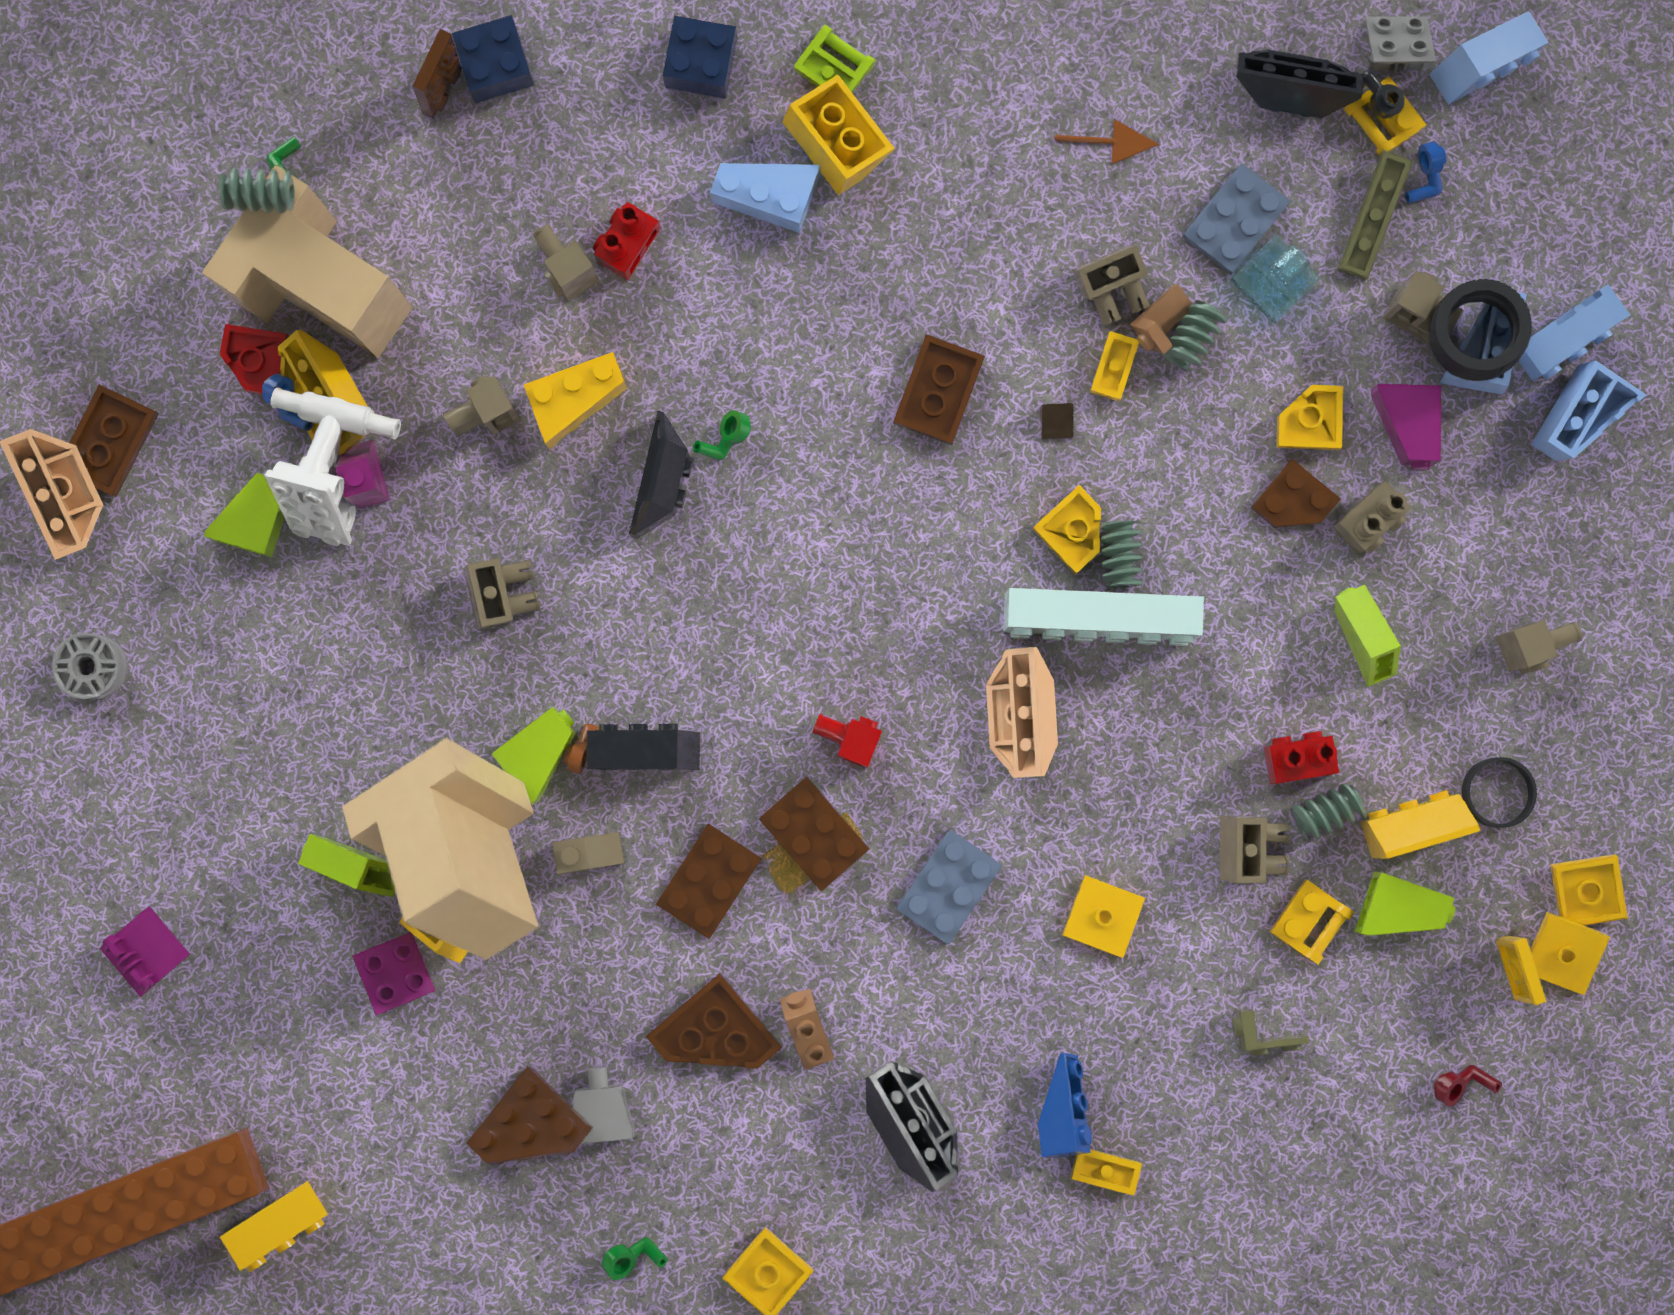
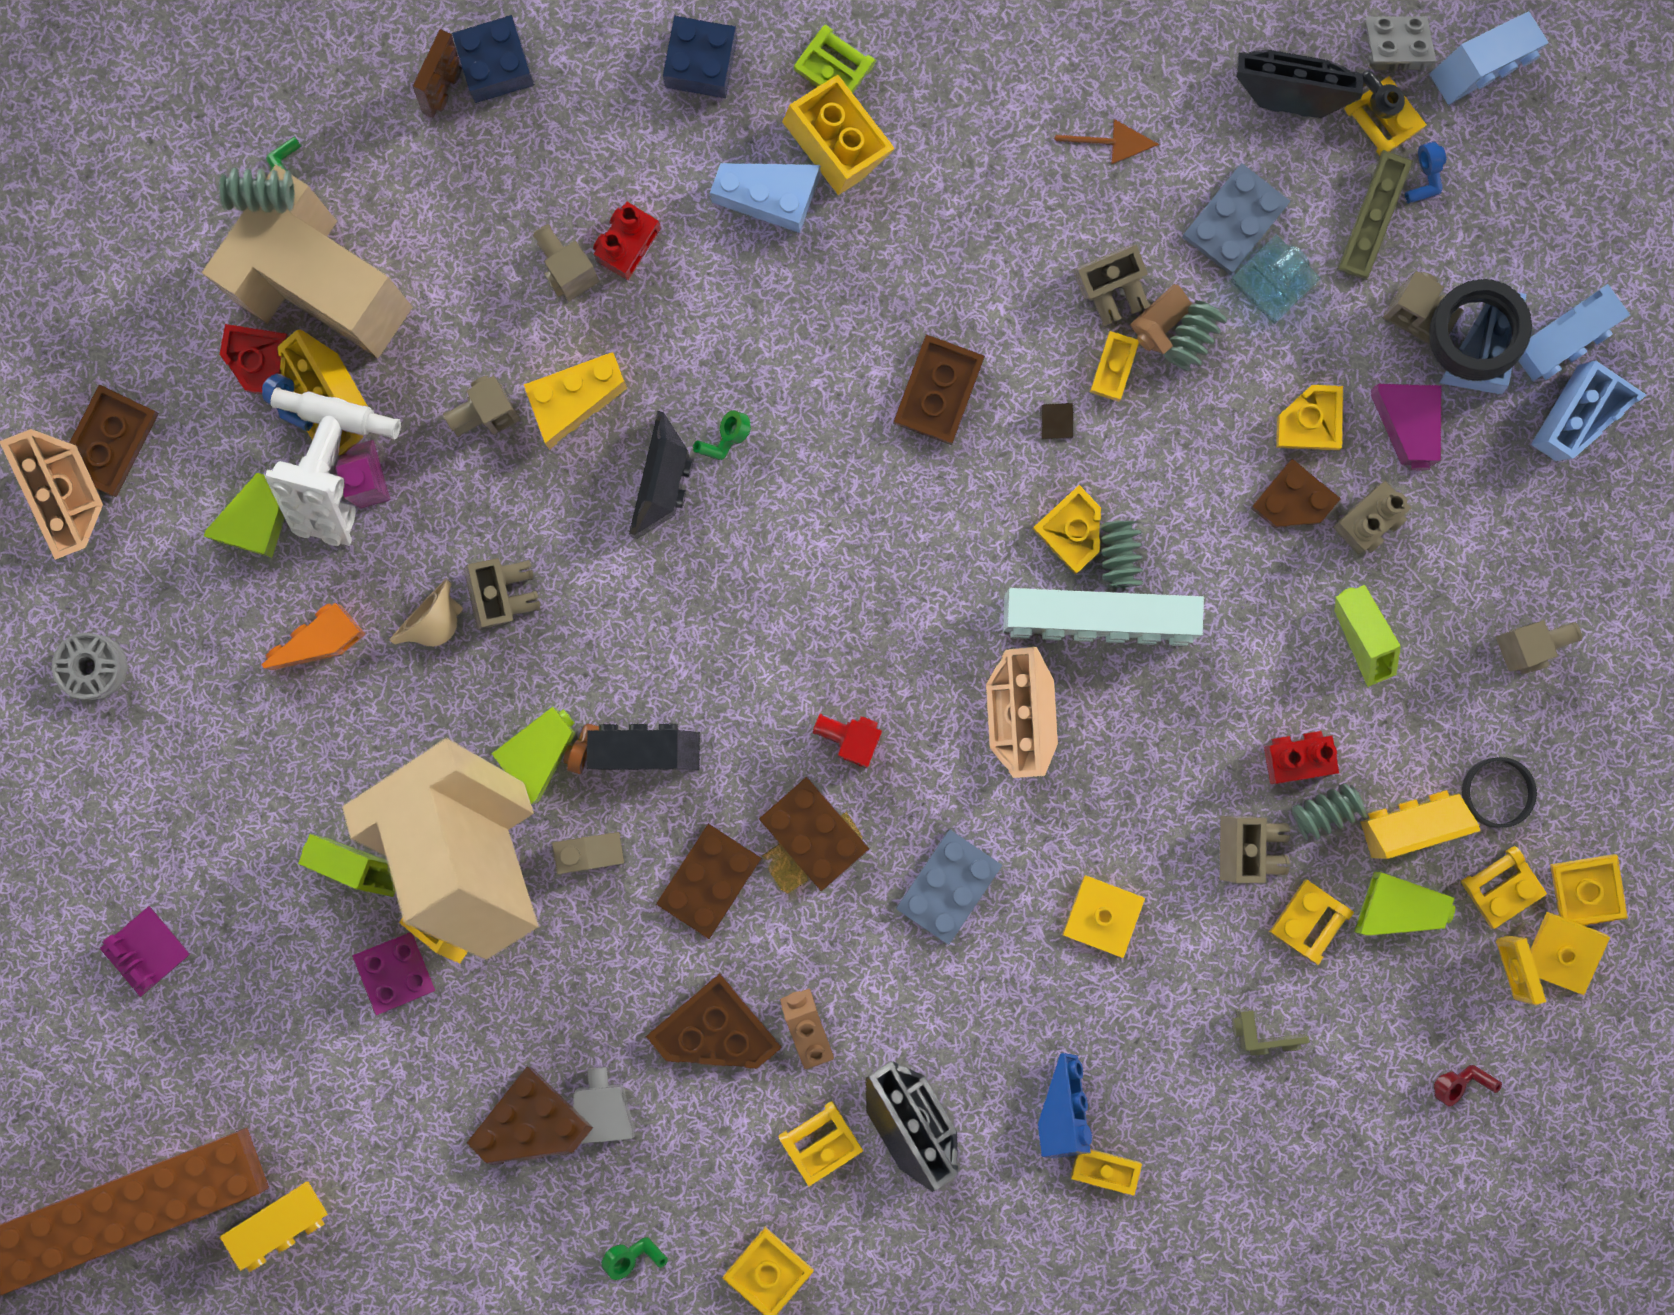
none -> orange slope [261,603,366,670]
none -> tan hat [389,578,463,647]
none -> yellow plate [778,1101,863,1186]
none -> yellow plate [1461,846,1547,929]

